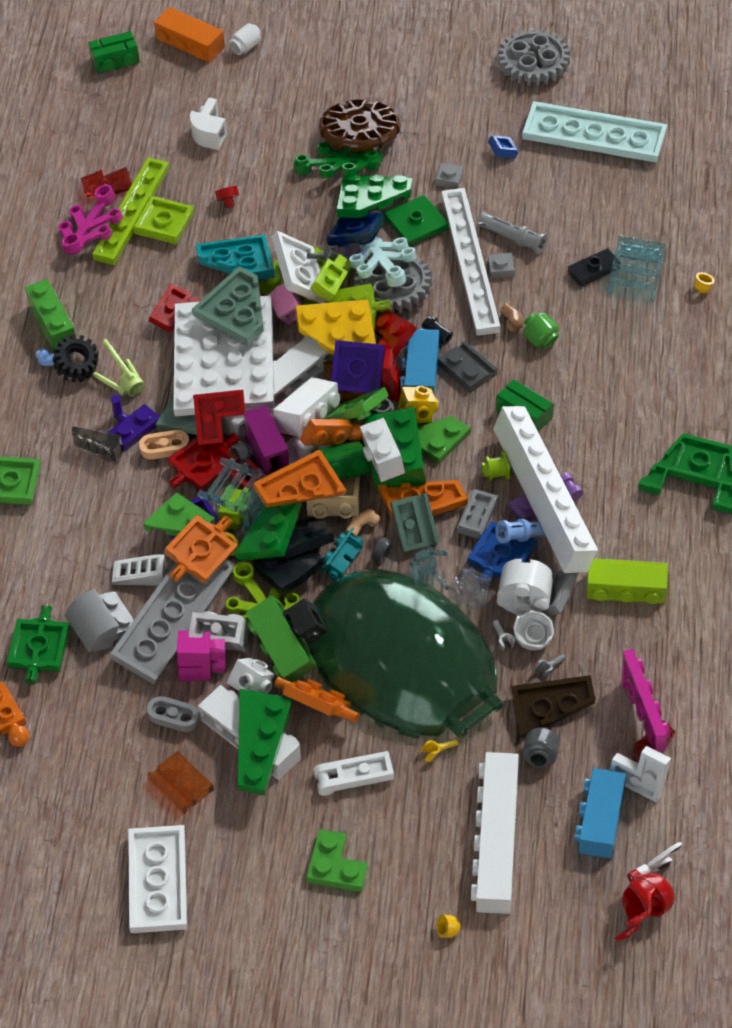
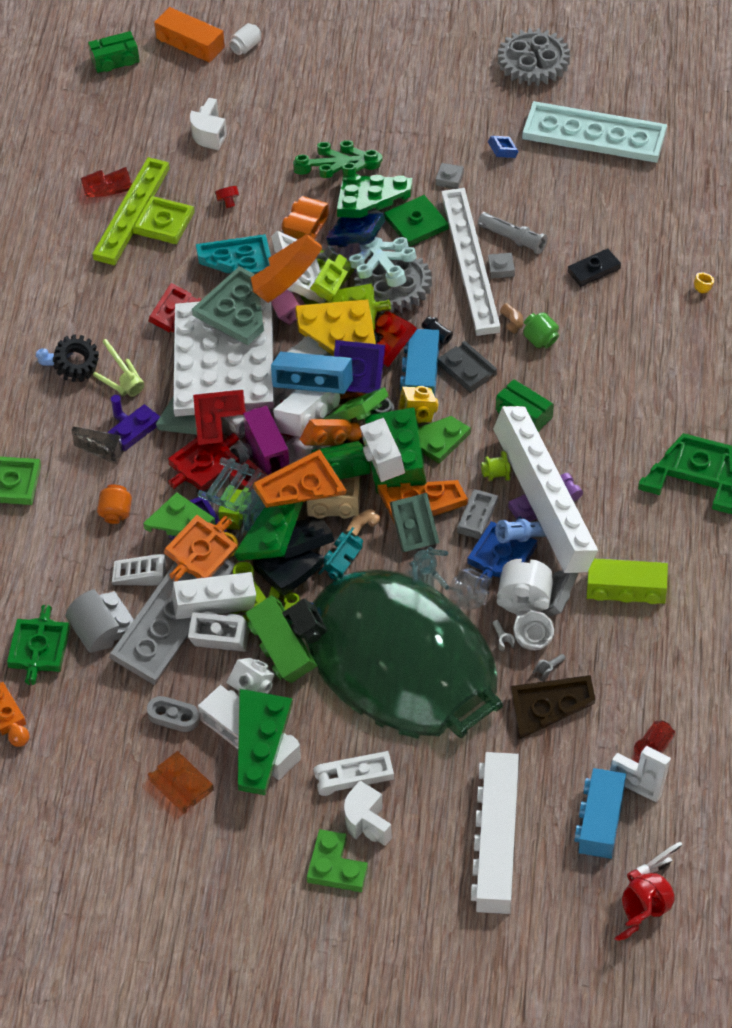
bright green brick [25,279,75,352] -> none
dark pink plant [58,185,123,255] -> none
white plate [128,825,187,933] -> none
light nougat plate [139,430,189,460] -> none
dark pink hips [177,630,226,681] -> none
orange plate [274,676,360,723] -> none
reddish brown plate [318,99,401,152] -> none
dark grey tile [371,537,392,564] -> none
red slope [381,349,401,401] -> none
yellow hand [419,739,458,762] -> none
yellow hinge [436,915,461,938] -> none
dark grey head [522,728,560,768] -> none
clear light blue plate [607,236,667,301] -> none
dark pink wing [621,649,670,752] -> none
none -> orange head [97,484,132,524]
none -> white brick [171,572,256,619]
none -> orange slope [251,234,322,303]
none -> dark azure brick [271,352,353,394]
none -> orange brick [282,196,329,240]
none -> white brick [344,781,392,846]

